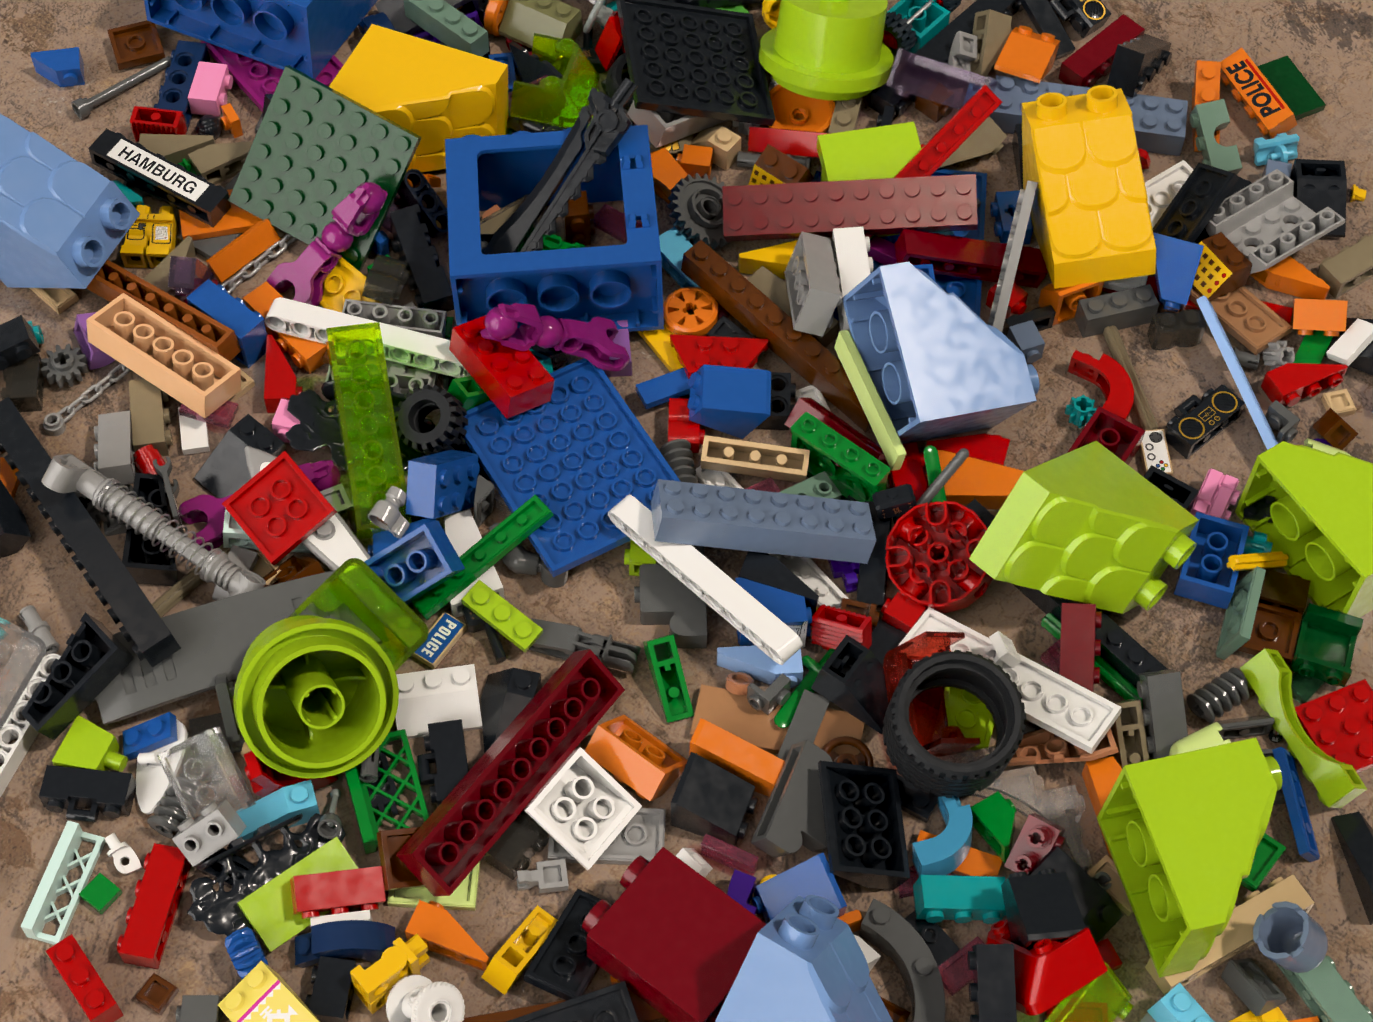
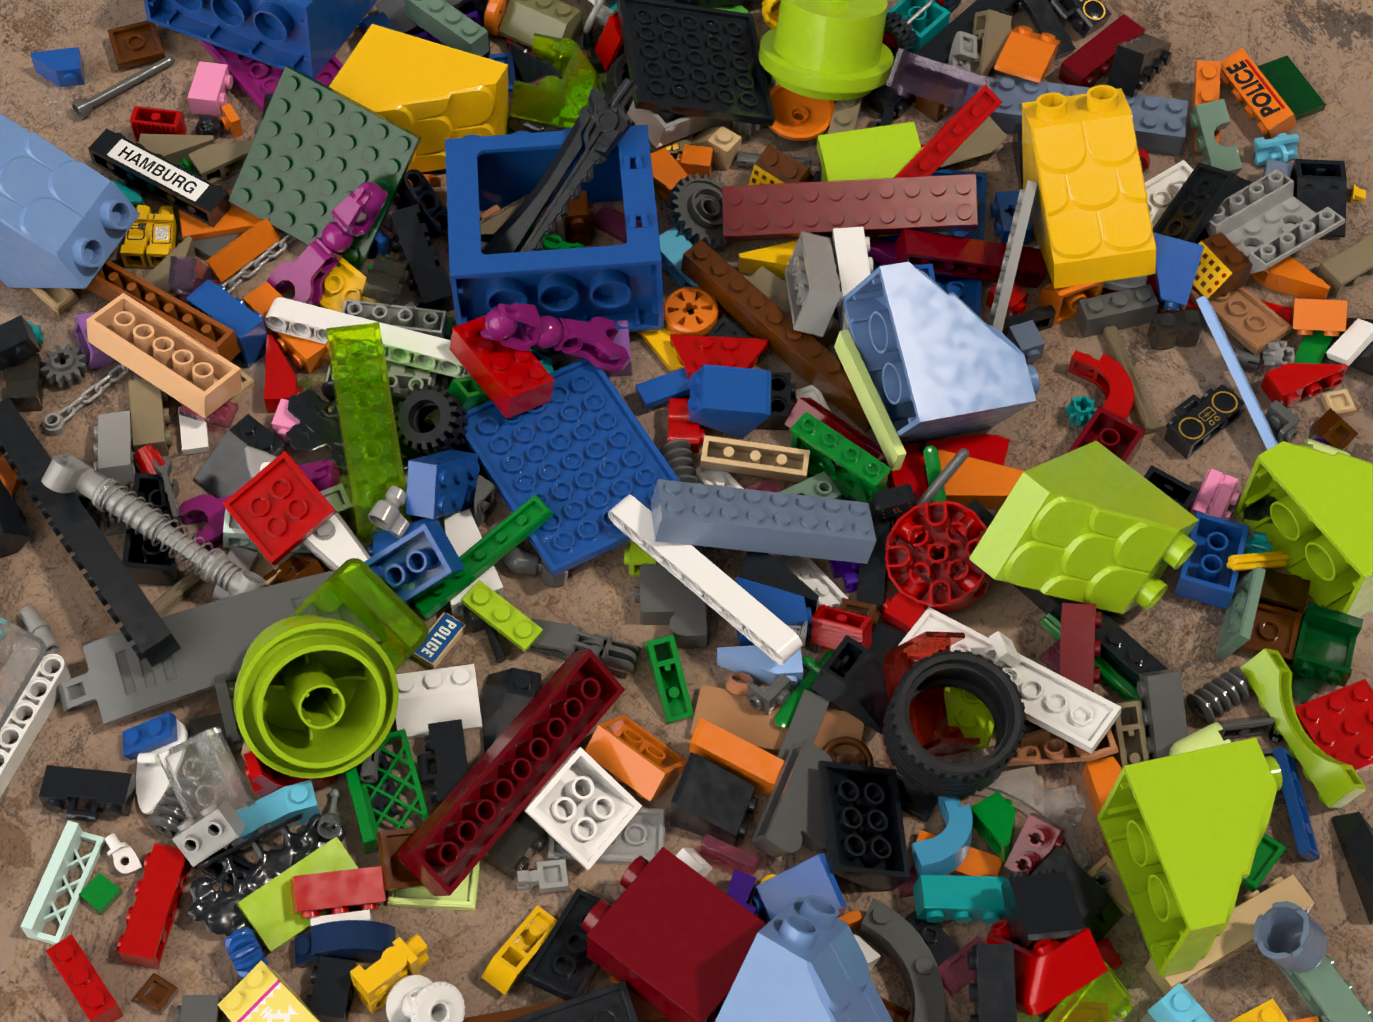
black wedge [21,612,134,740] -> none
lime torso [52,715,128,772] -> none
dark blue brick [154,40,210,131] -> none
orange slope [405,900,490,971] -> none
red tile [748,126,831,158] -> none
tile [1139,429,1173,476] -> none
dark grey slope [1221,958,1287,1016] -> none

